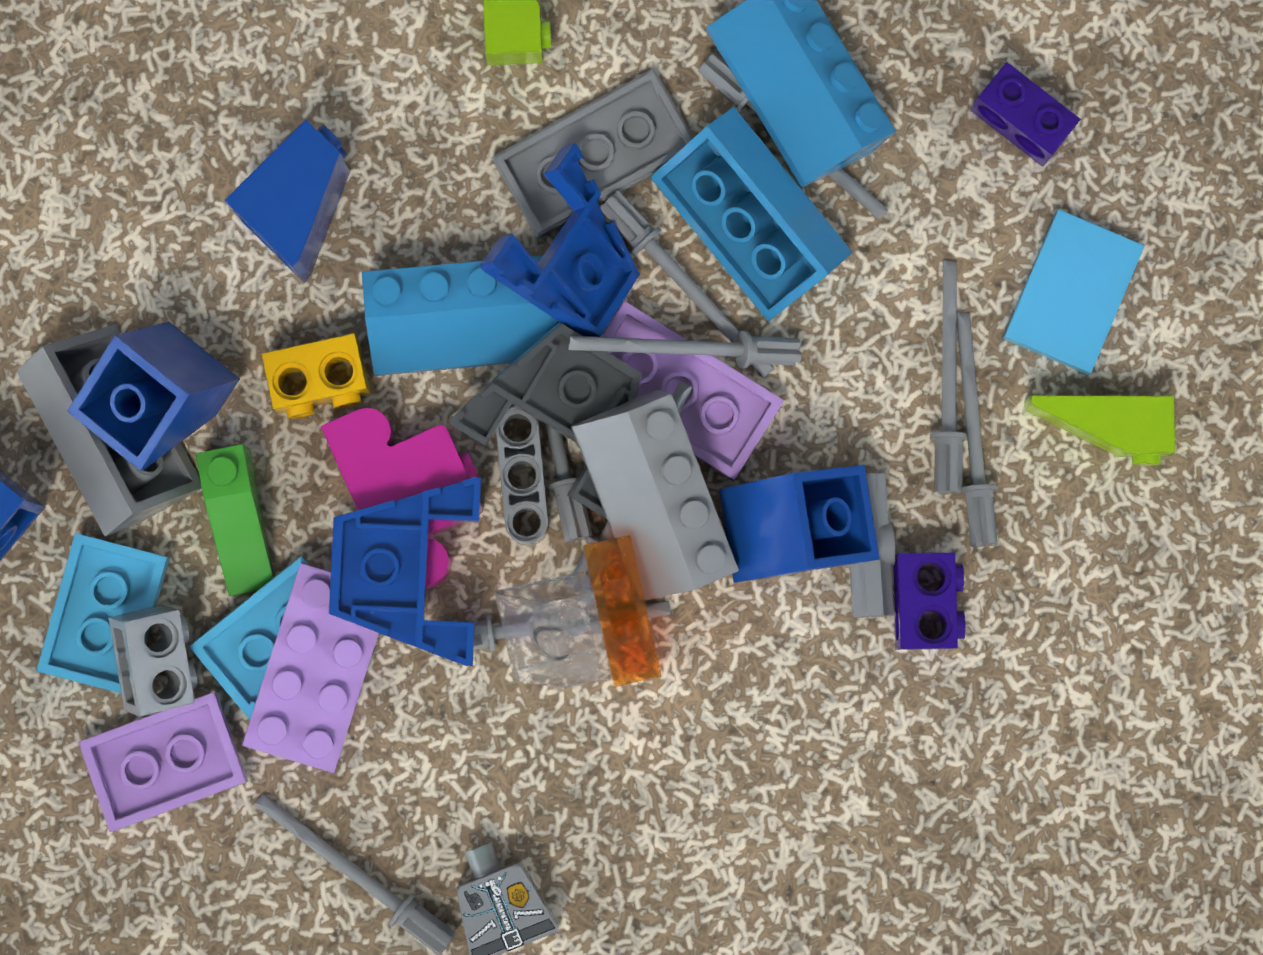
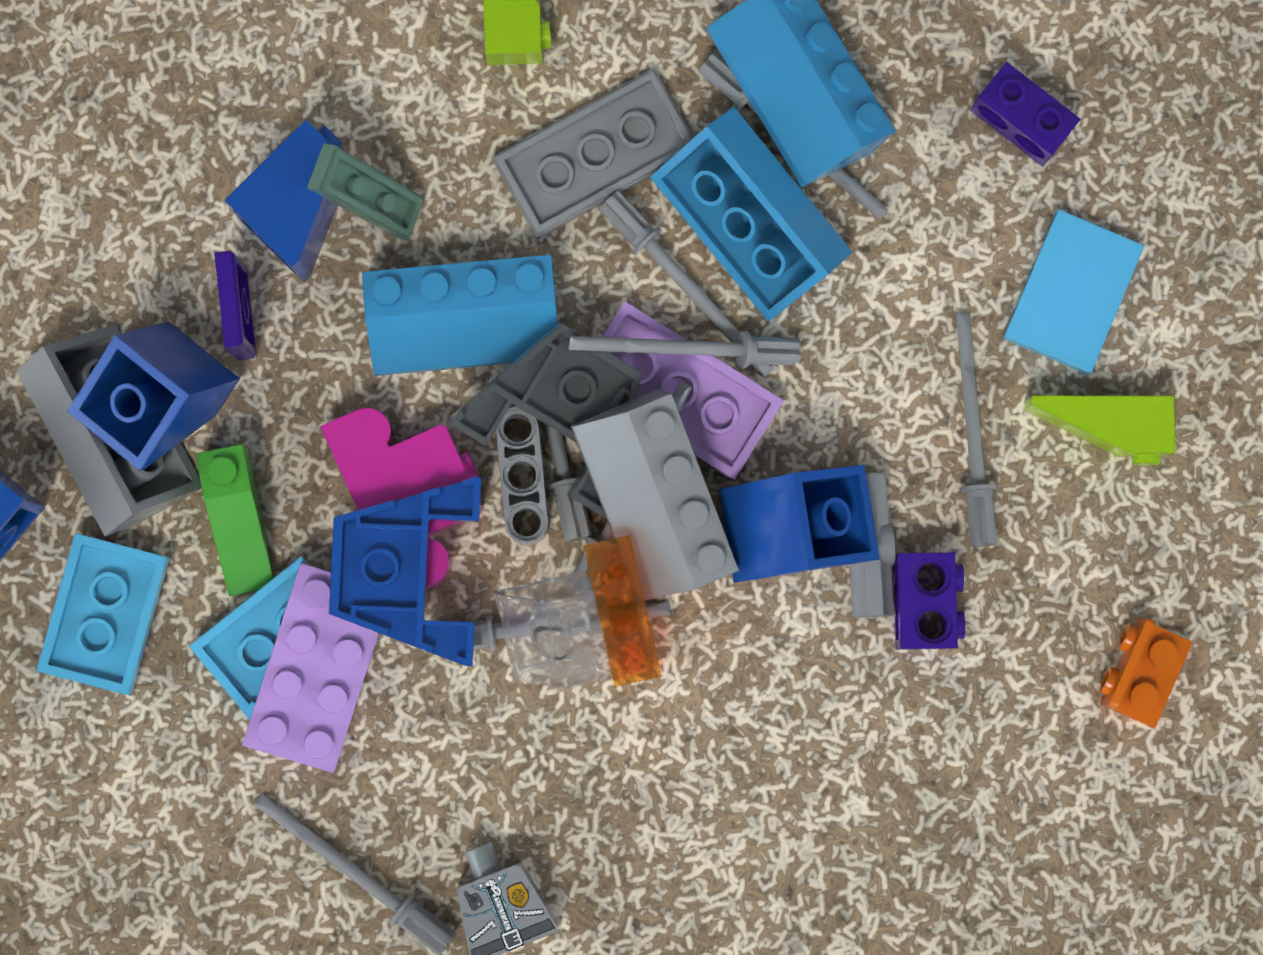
lavender plate [78,692,248,832] -> none
light grey brick [108,605,197,717] -> none
yellow brick [262,333,371,419] -> none
blue wing [480,142,640,337] -> none
light grey piece [930,260,968,495] -> none
none -> dark purple tile [214,251,257,360]
none -> sand green tile [307,143,424,241]
none -> orange bracket [1099,618,1193,729]

